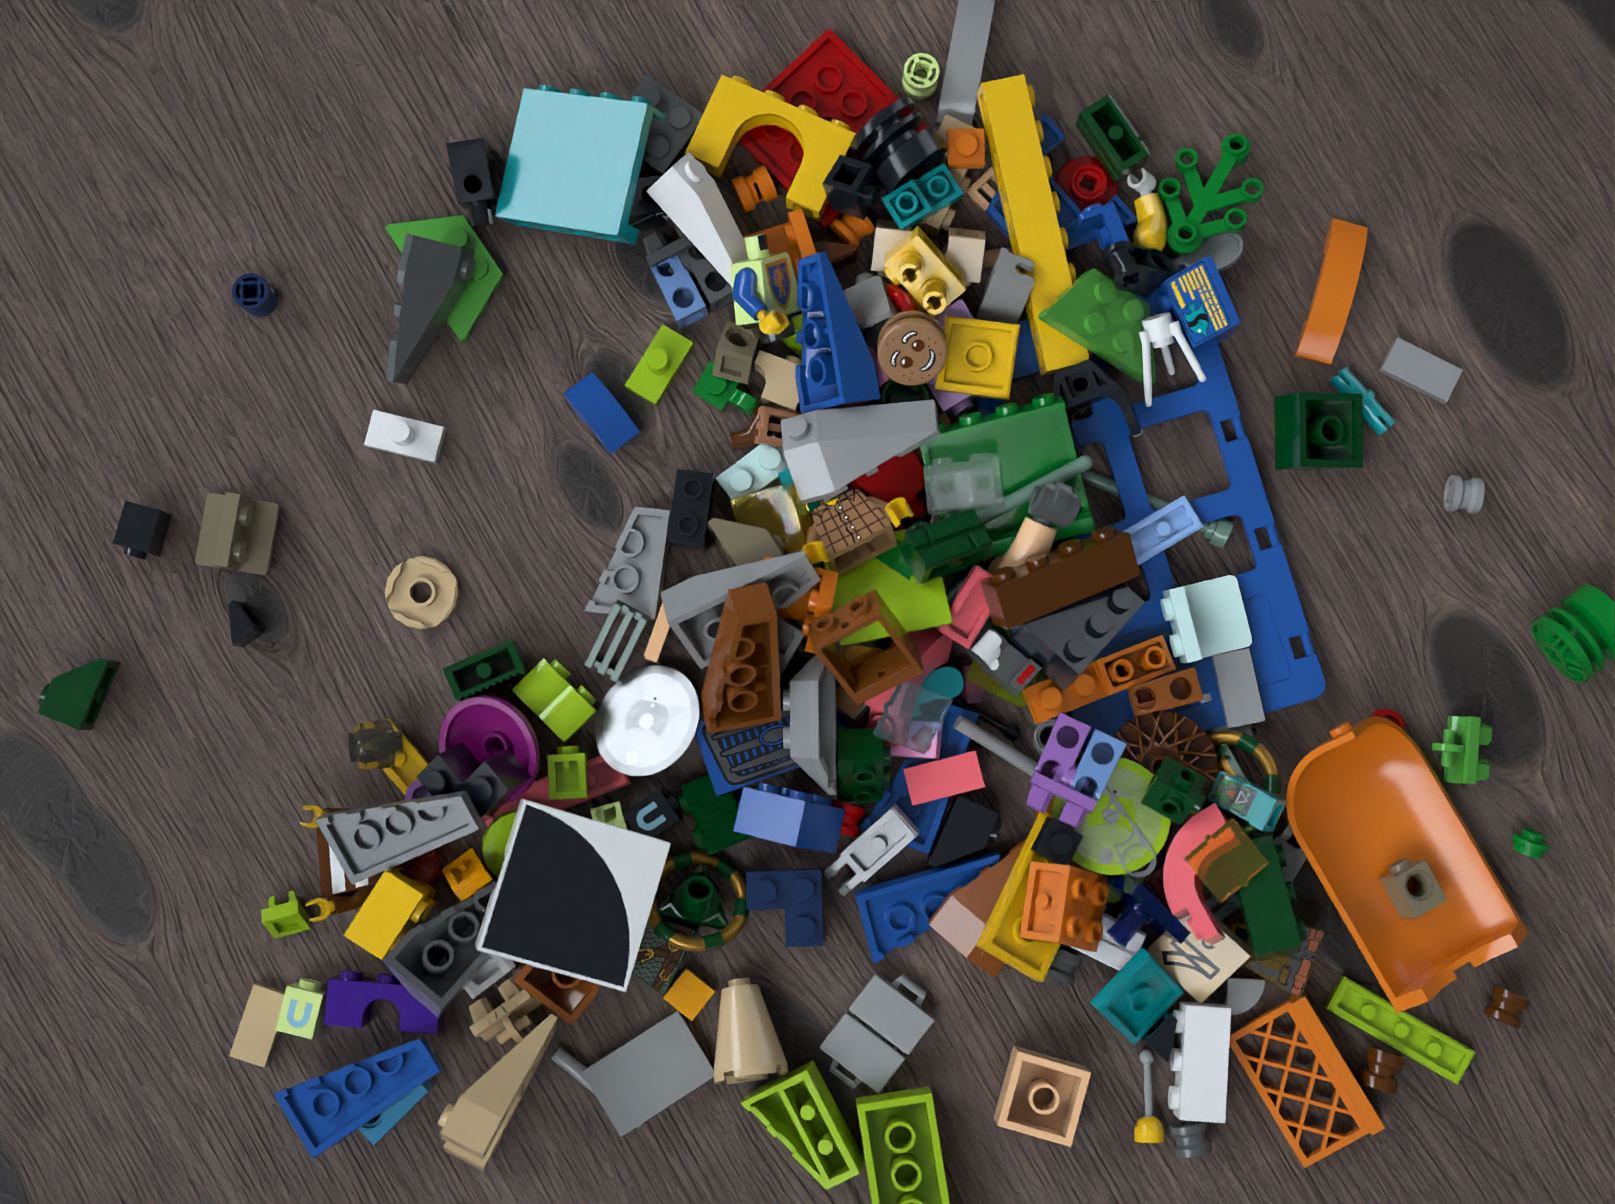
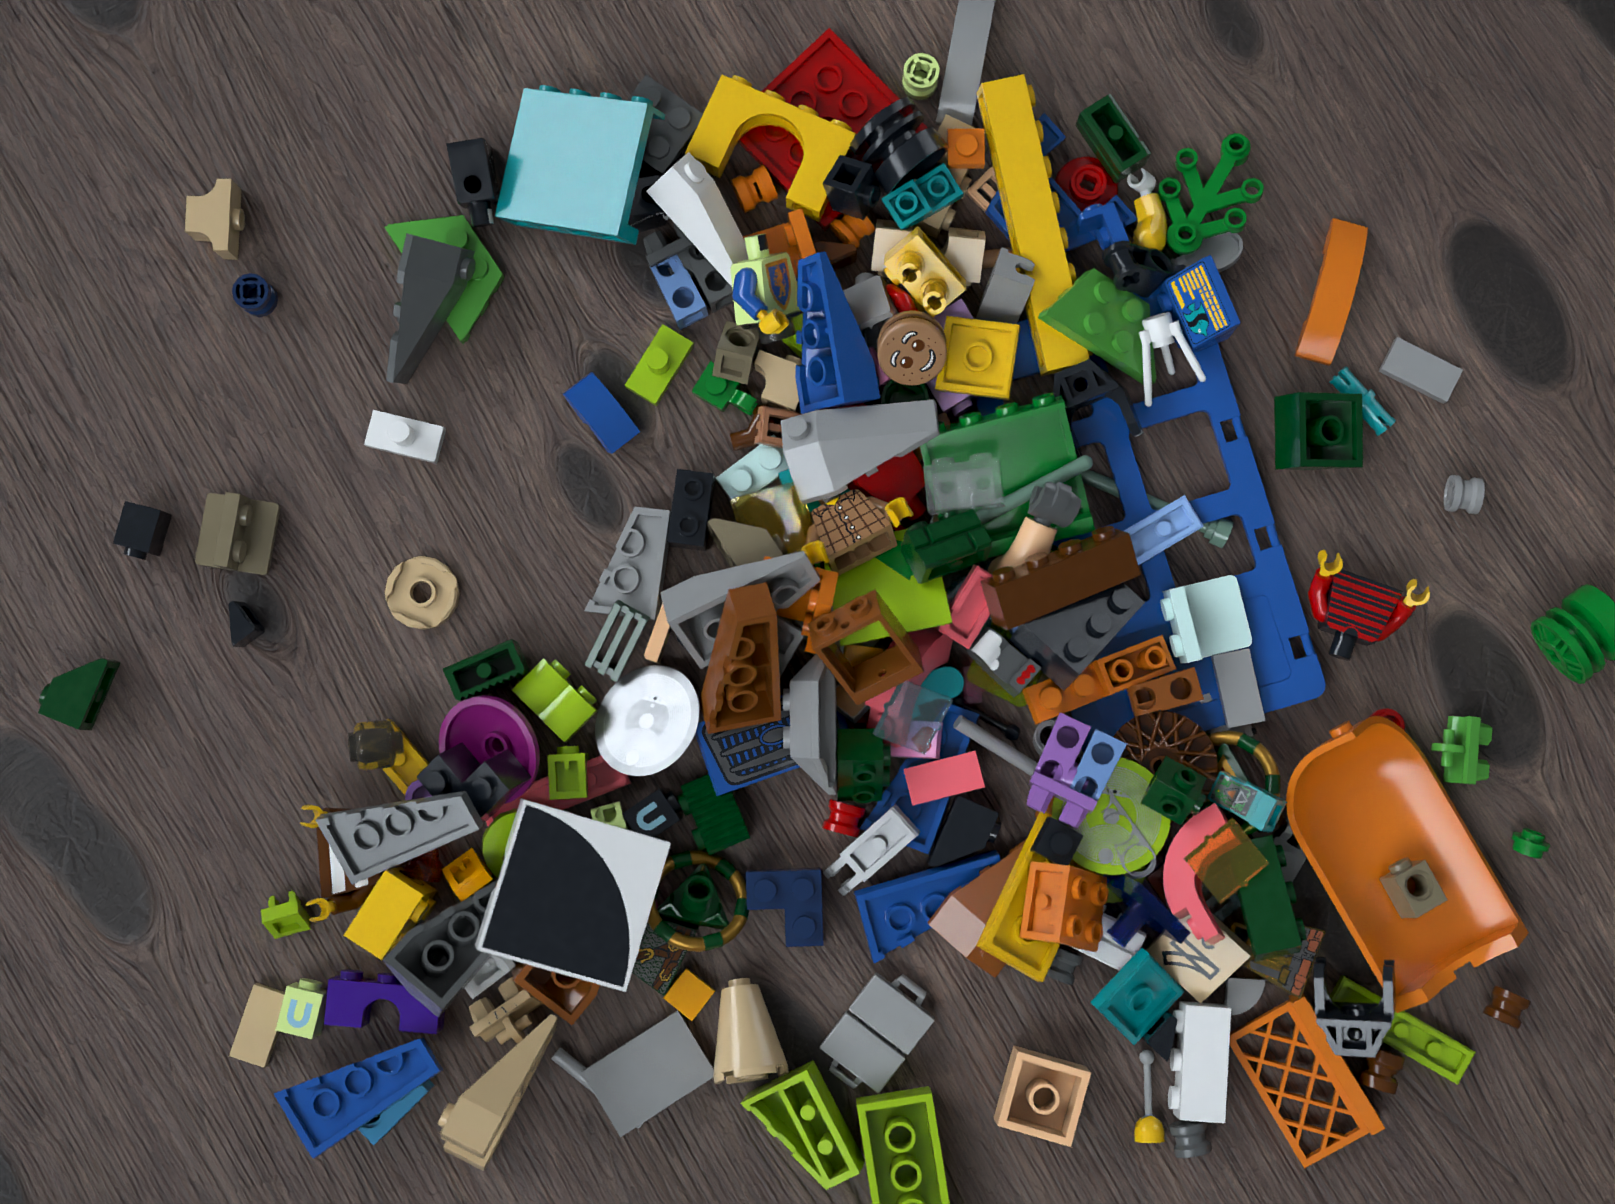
brick [733,783,845,853] -> none
none -> tan brick [185,179,245,260]
none -> torso [1308,550,1430,661]
none -> black piece [1314,957,1396,1057]

